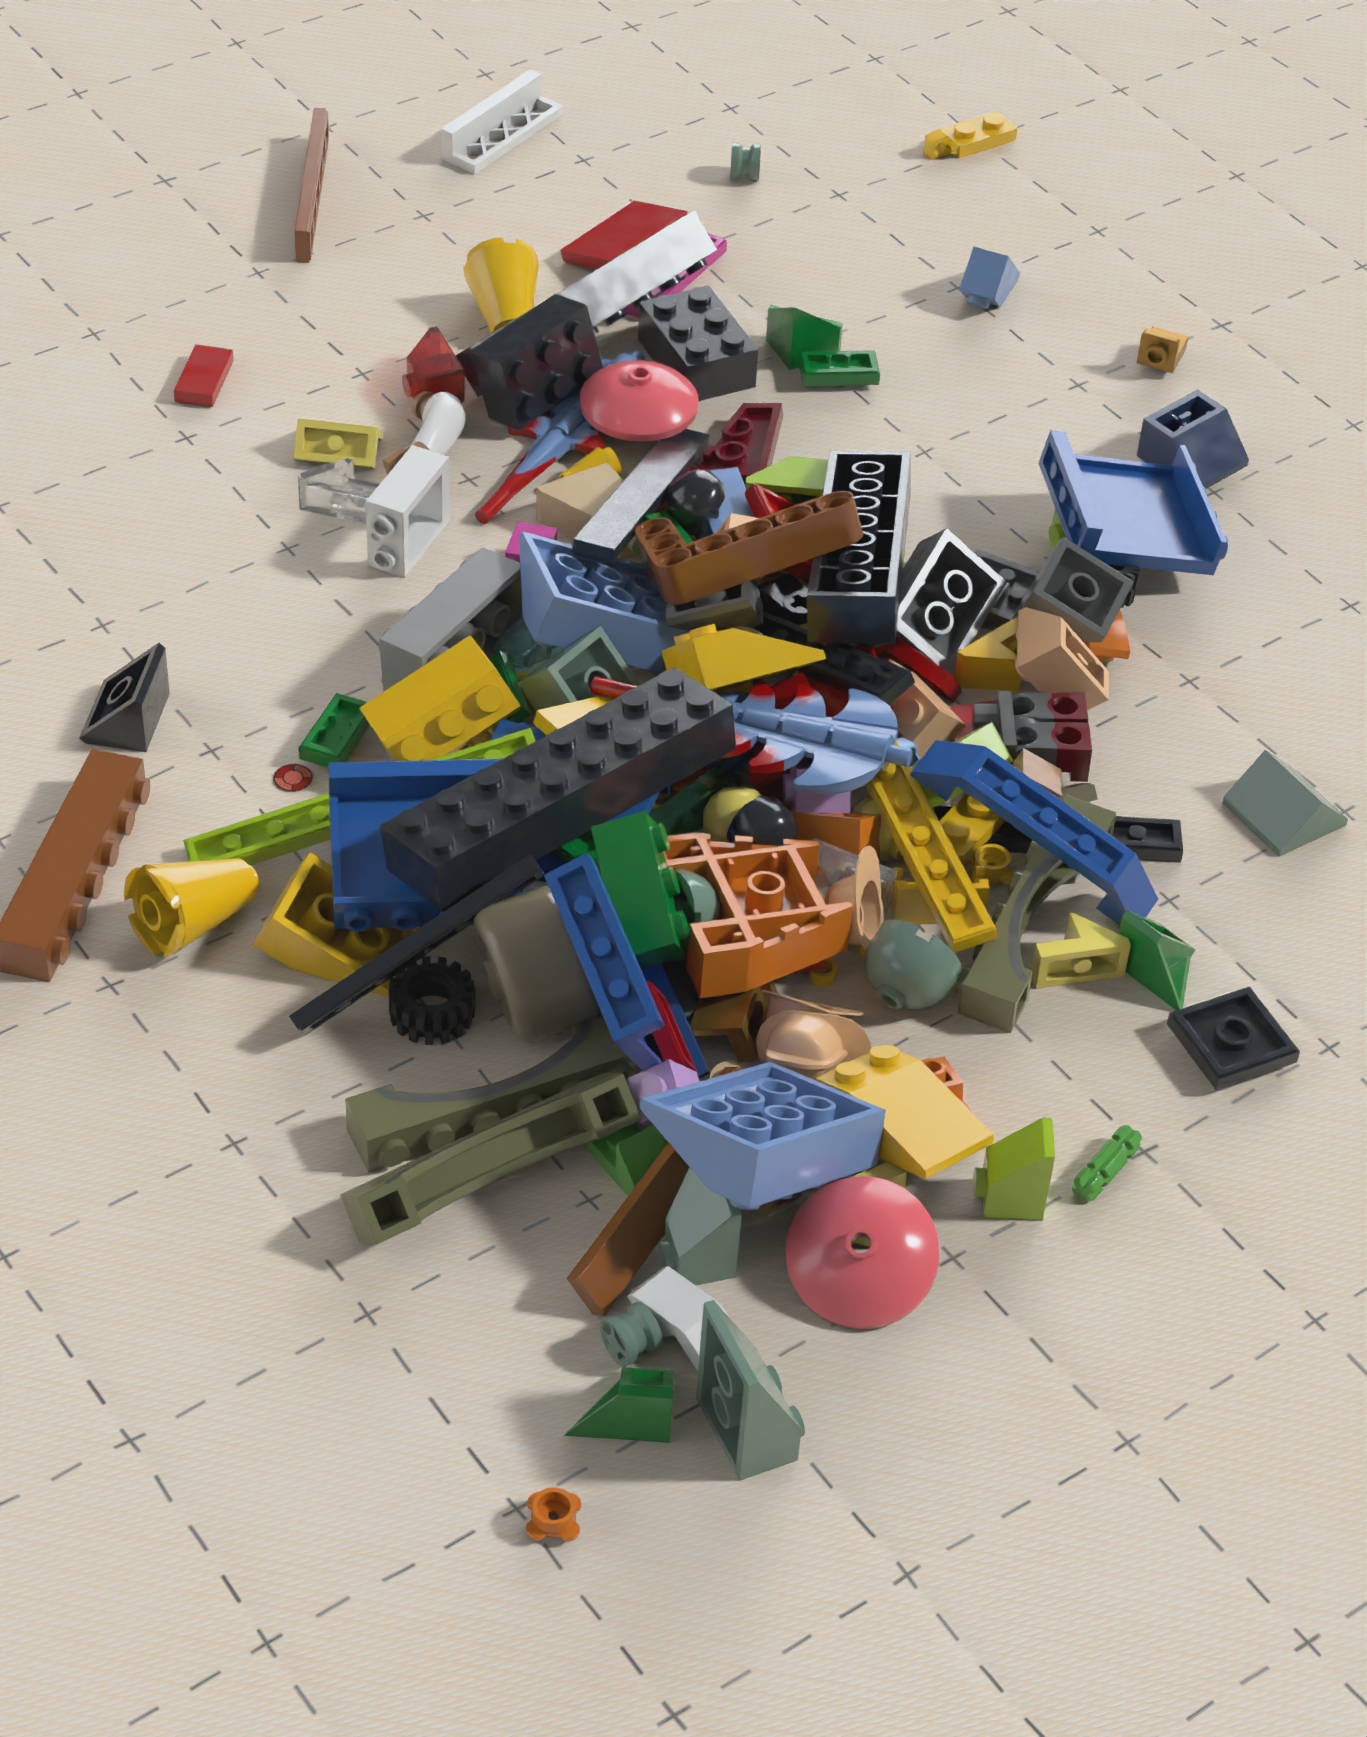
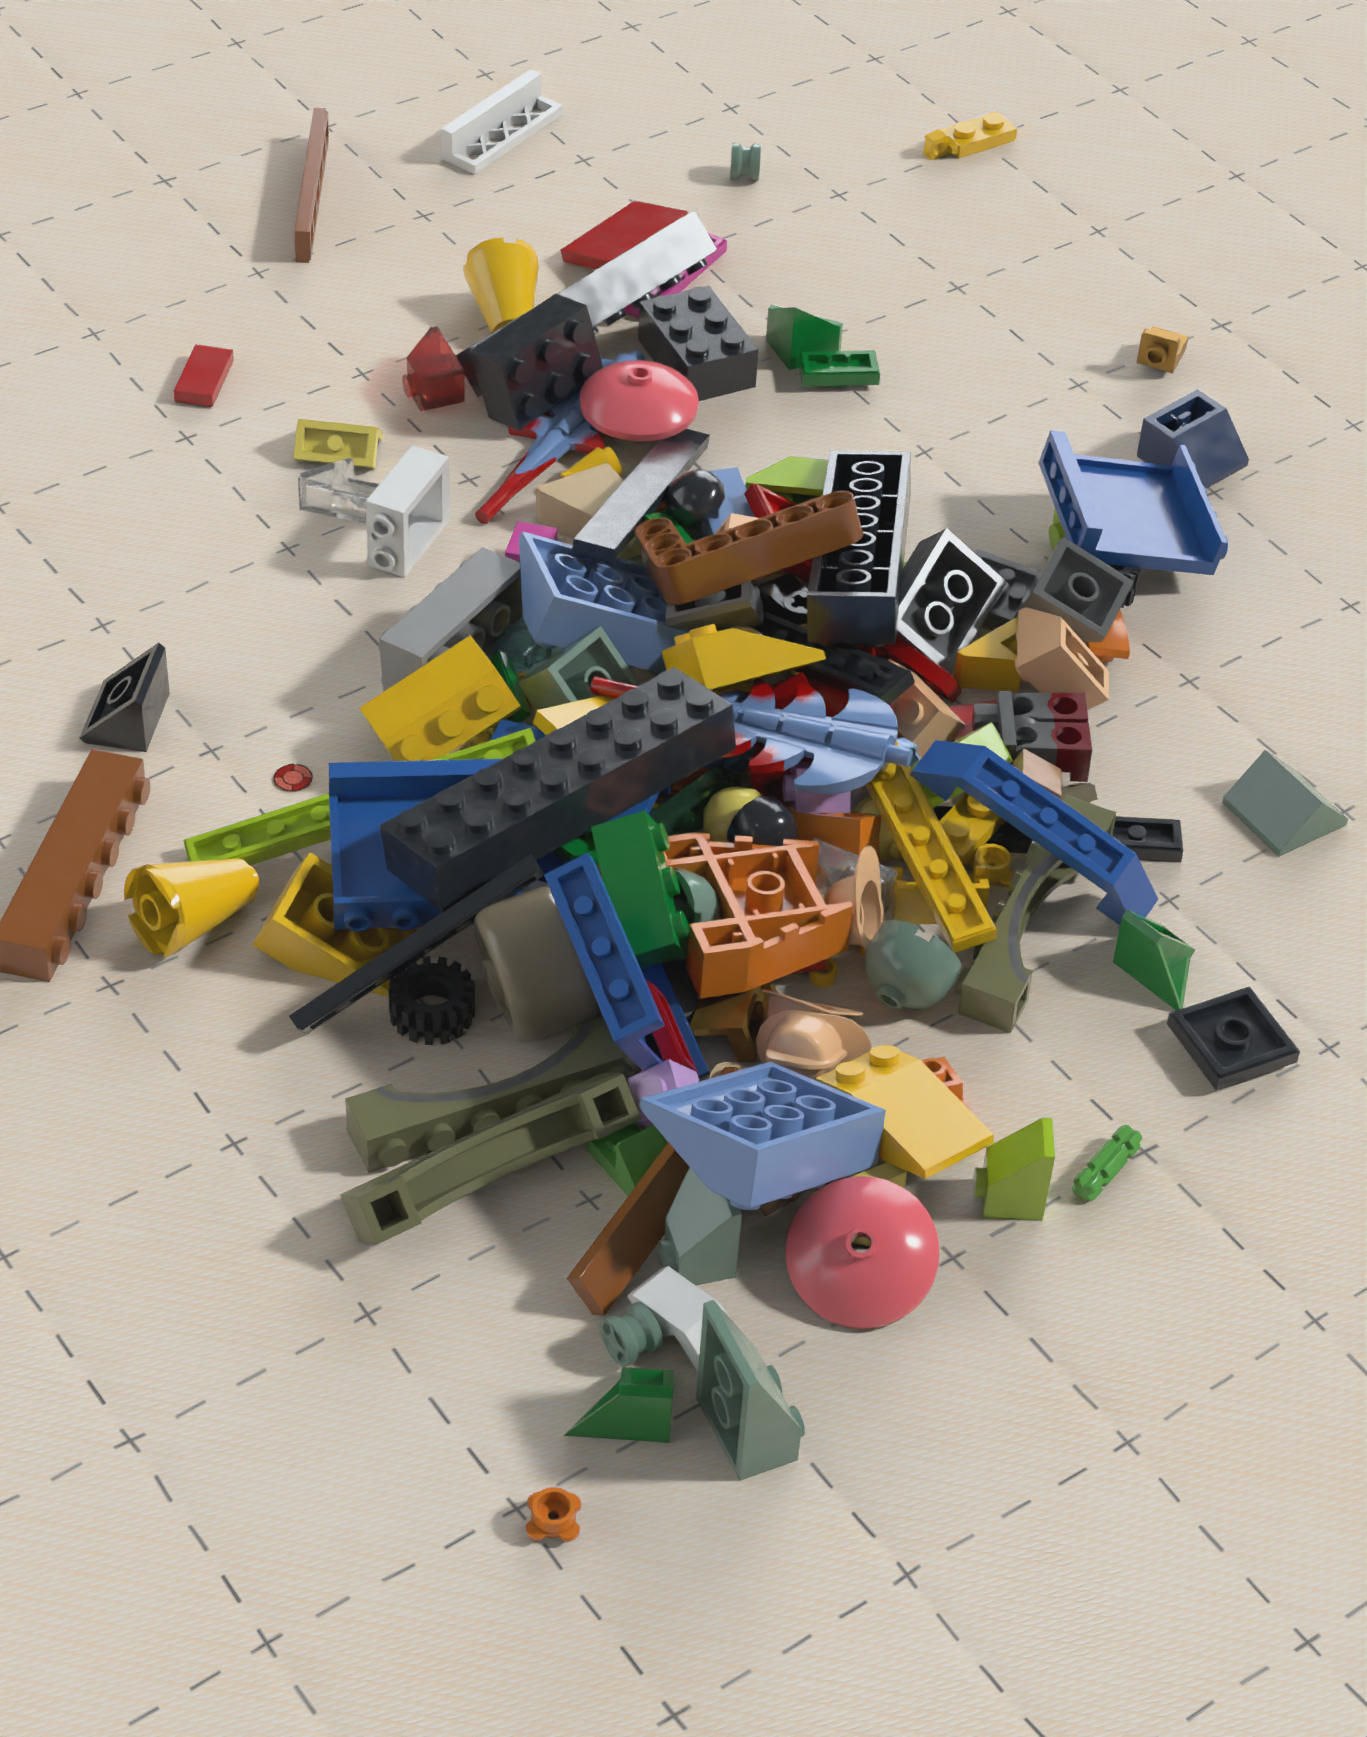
green plate [298,693,370,768] -> none
white piece [382,391,466,475] -> none
dark red wing [688,403,783,485] -> none
medium blue slope [959,246,1020,309] -> none
light yellow slope [1031,912,1131,989] -> none

